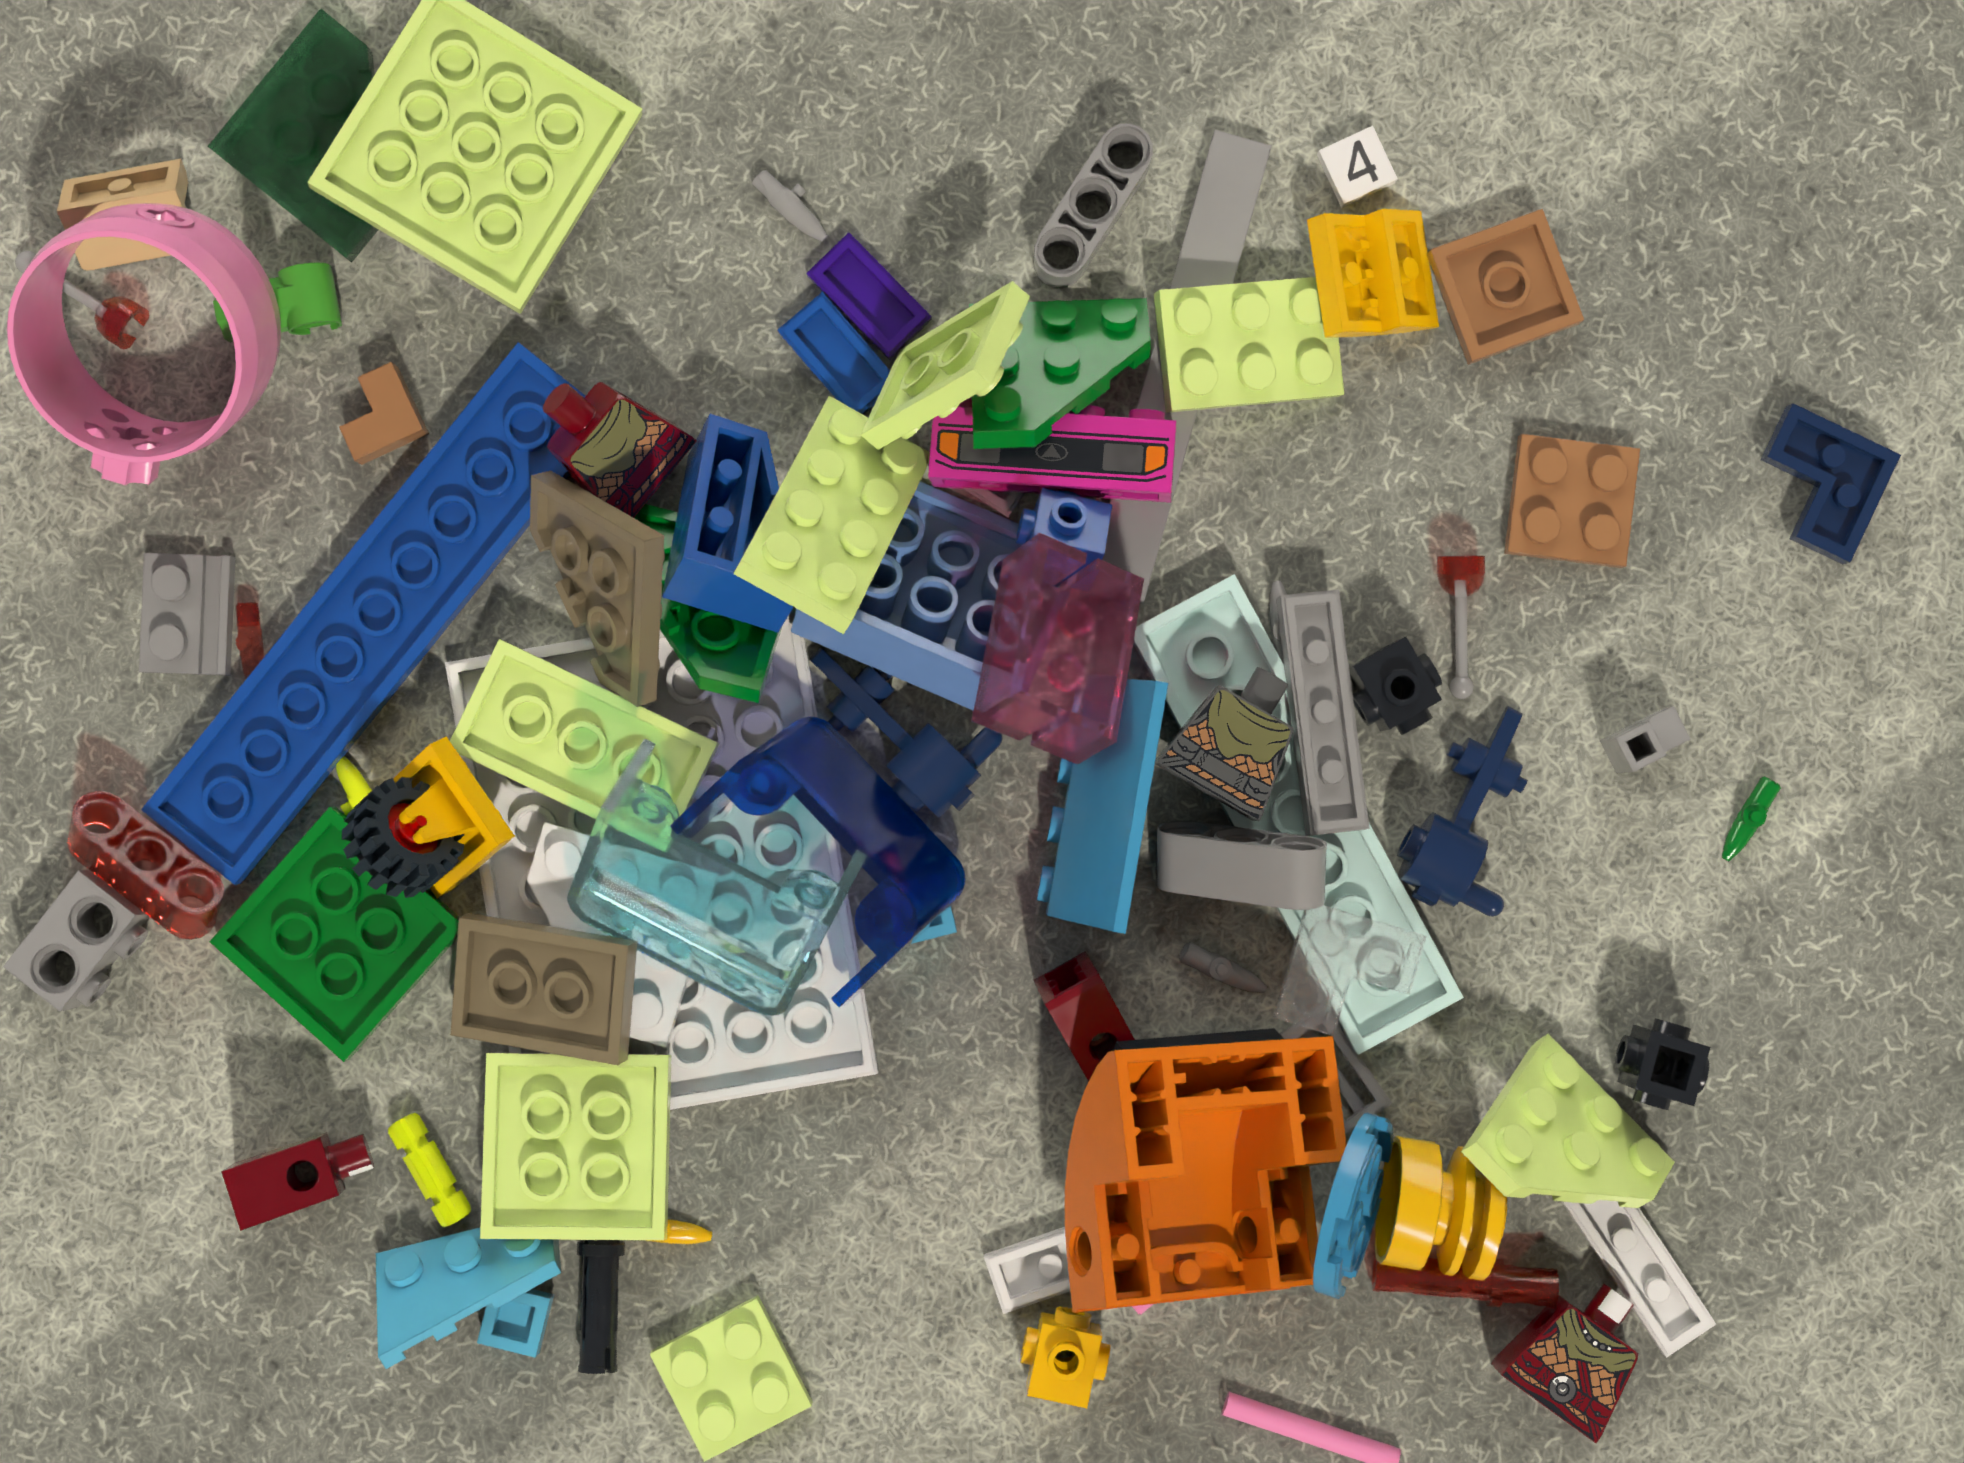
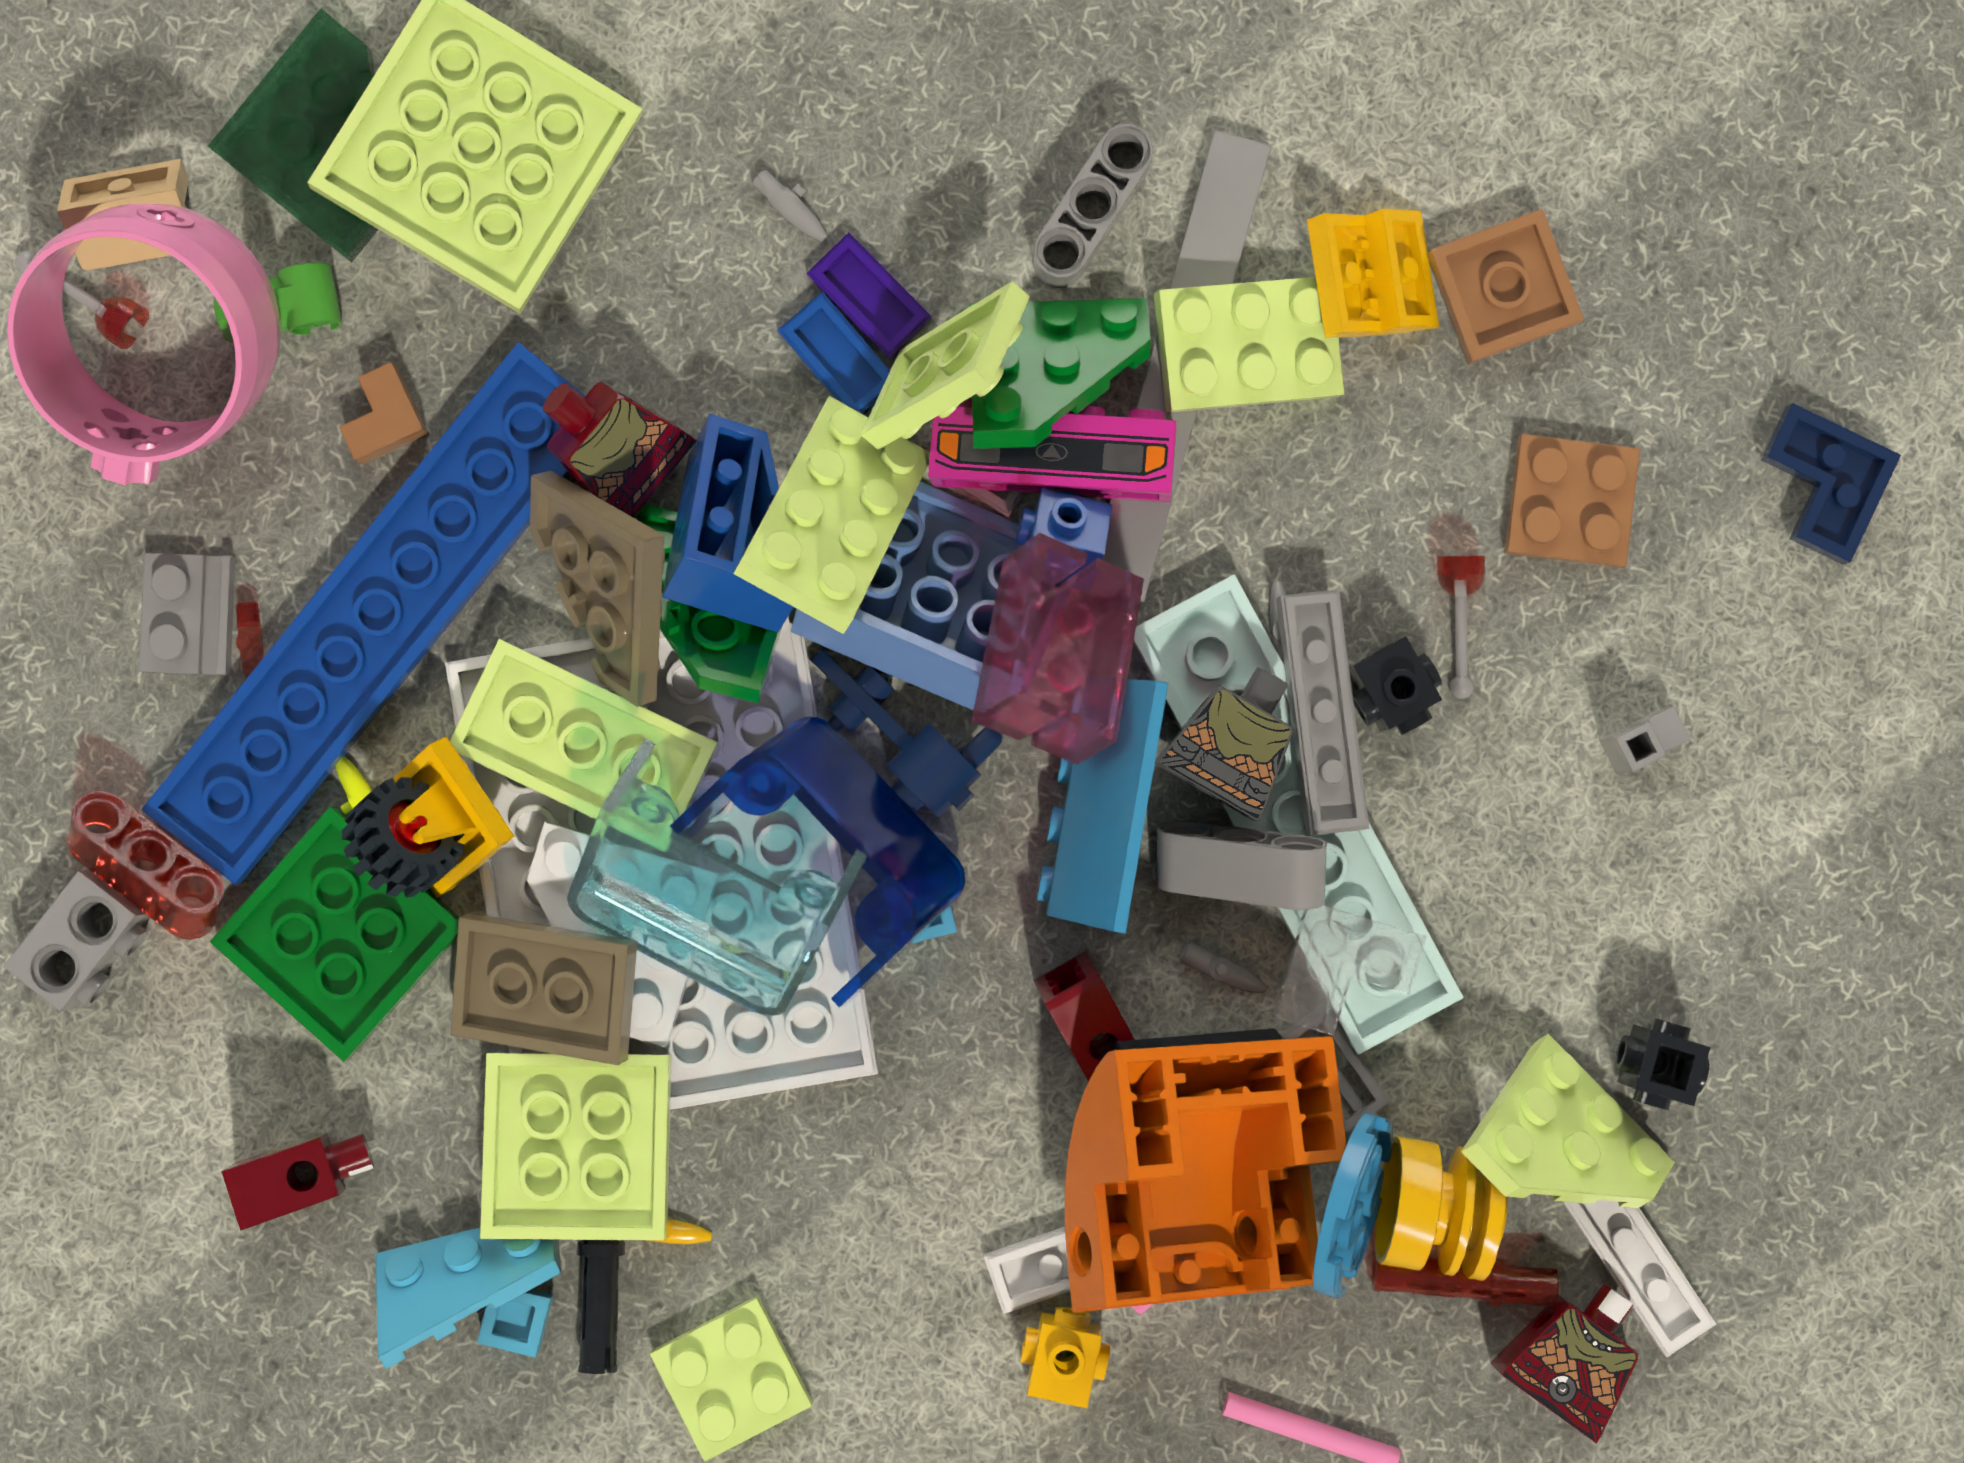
neon yellow axle [388,1113,471,1227] -> none
white tile [1317,126,1398,208] -> none
dark blue piece [1397,706,1528,917] -> none
green helmet [1722,776,1781,862] -> none

